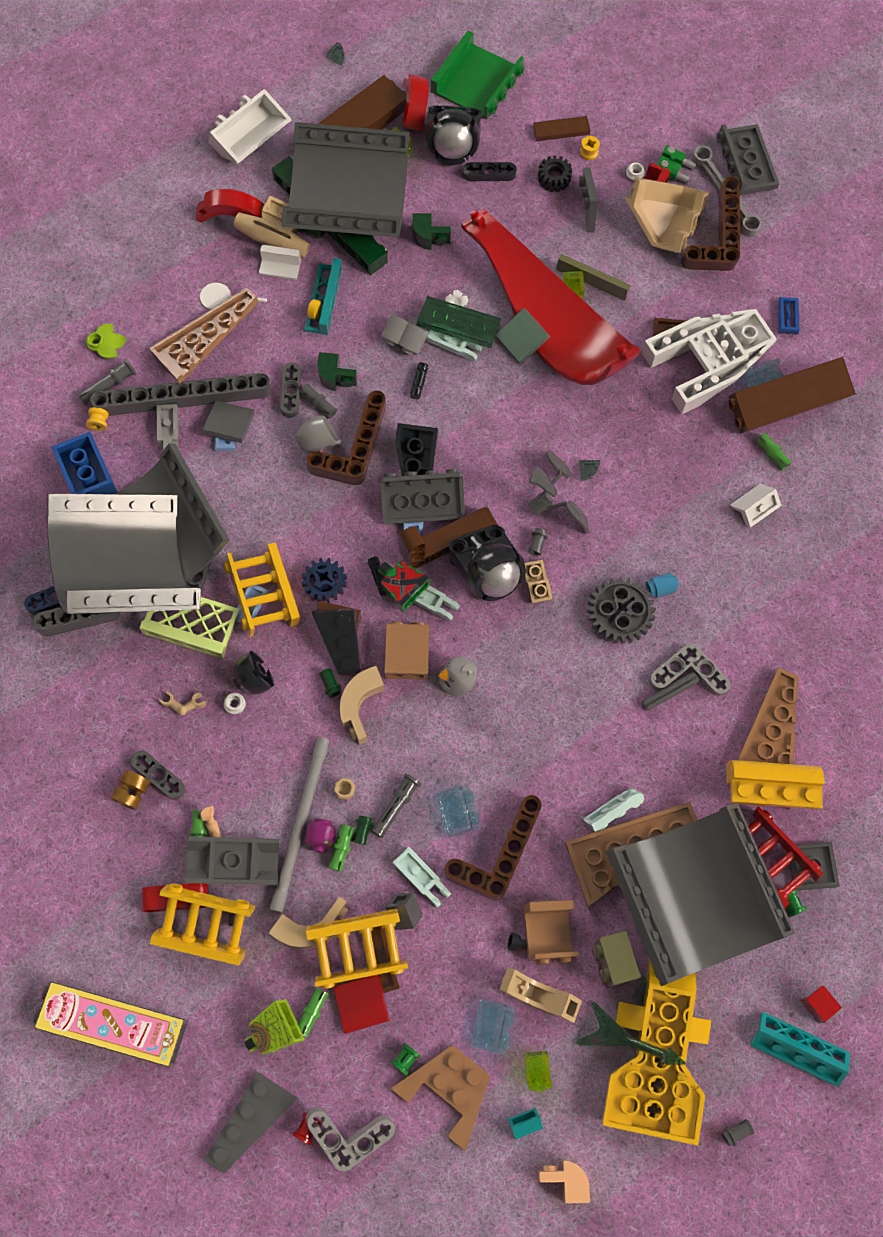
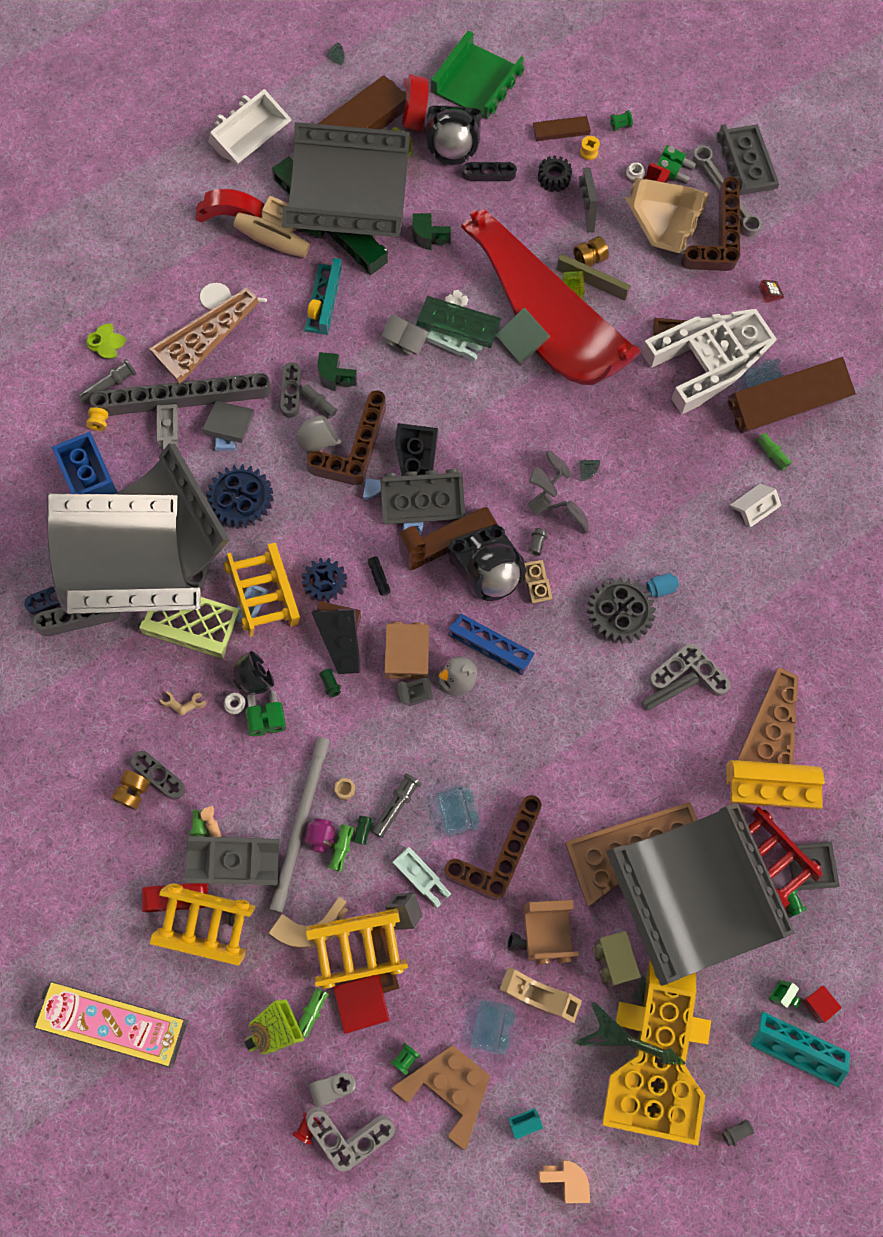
dark grey wing [204,1072,298,1173] -> none
white panel [259,245,301,280] -> none
tan arch [340,666,384,745] -> none
torso [378,561,430,613] -> none
black axle [410,362,428,400] -> none
light aqua hinge [414,586,460,621] -> none
clear neon green bracket [524,1051,552,1092] -> none
light aqua hinge [583,788,645,832] -> none
blue tile [778,297,799,335] -> none
none -> dark blue gear [206,464,274,529]
none -> green piece [245,690,286,737]
none -> light grey piece [308,1073,356,1107]
none -> light blue tile [363,478,381,500]
none -> dark grey bracket [397,677,433,706]
none -> blue fence [448,614,535,675]
none -> pearl gold wheel [573,236,609,267]
none -> green bush [610,110,633,131]
none -> clear red slope [759,279,784,303]
none -> green tile [769,980,802,1008]

